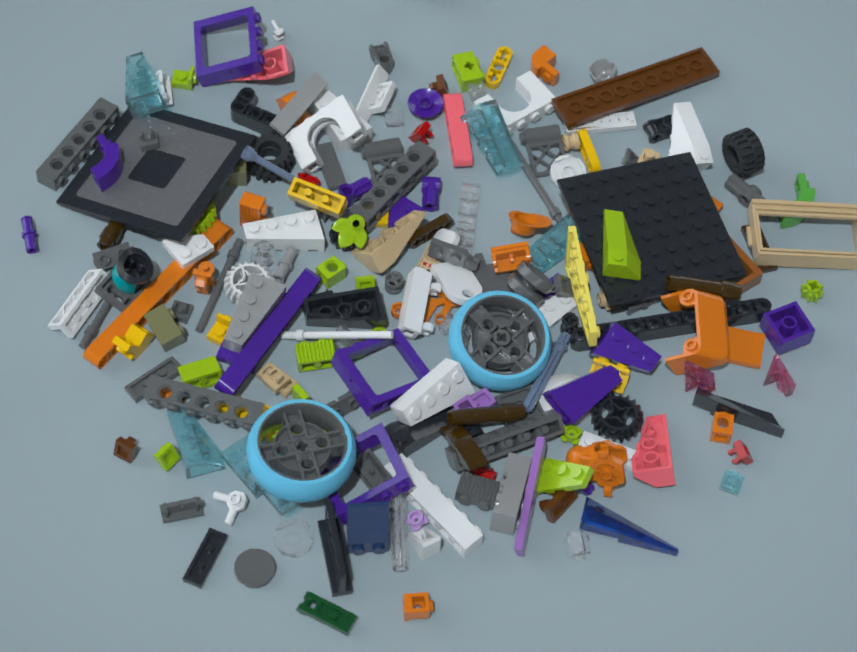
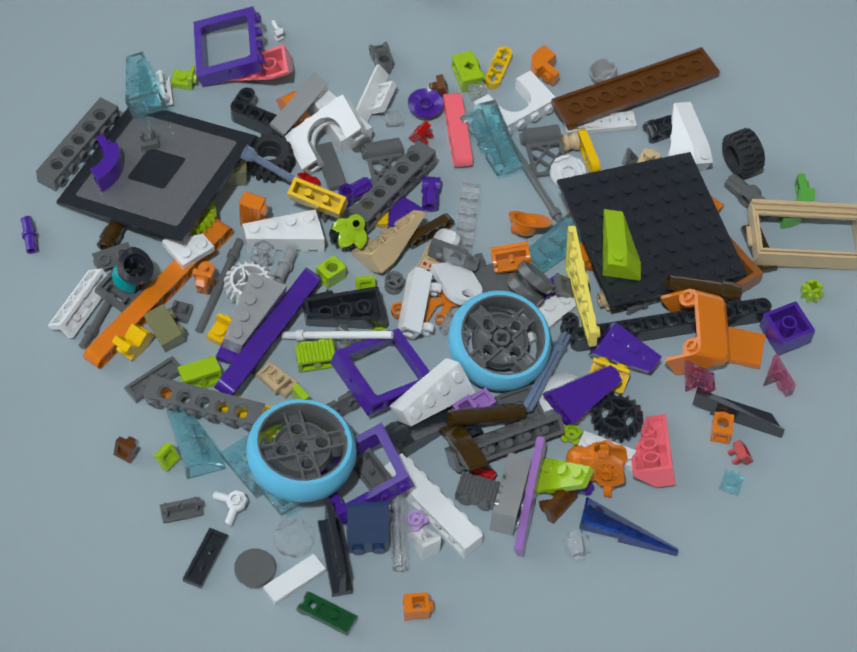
none -> white tile [263,554,326,605]

